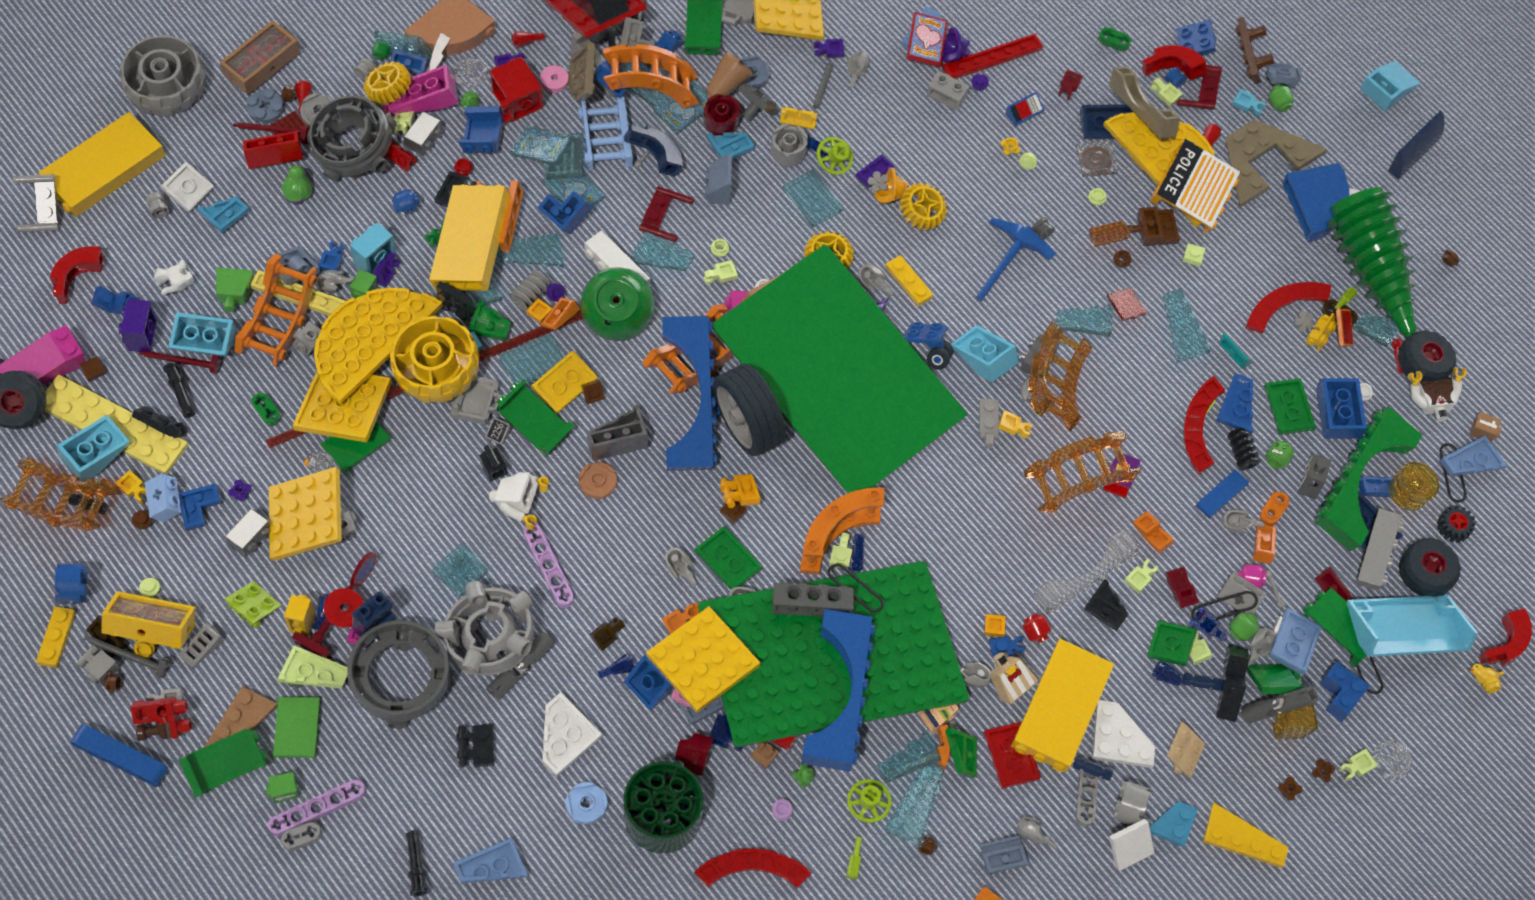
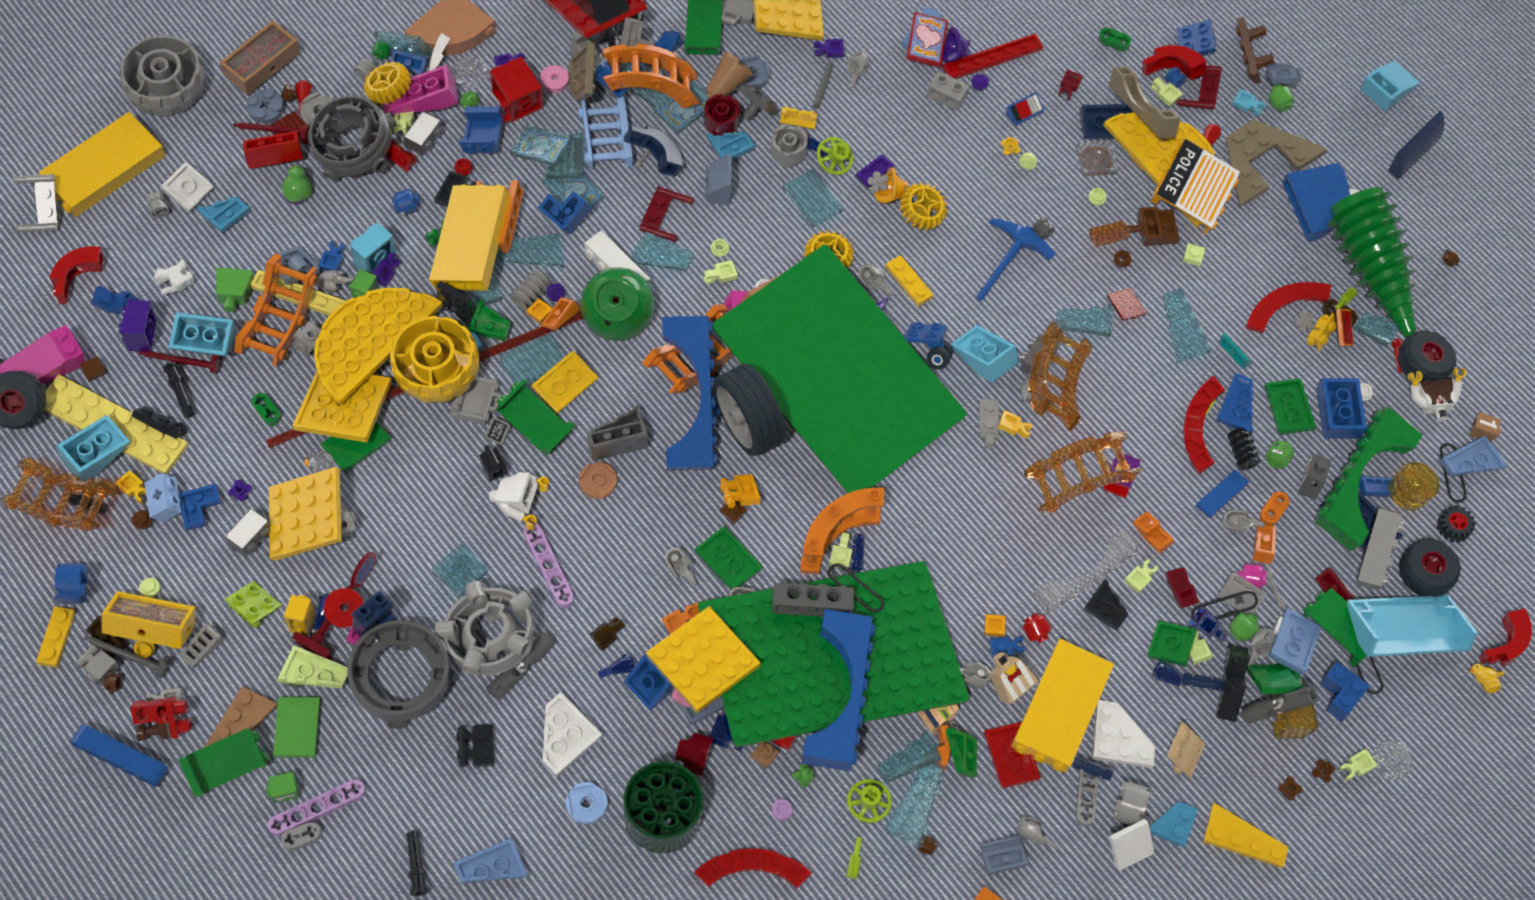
red cone [511,30,545,48] -> none
reddish brown plate [581,379,605,404] -> none

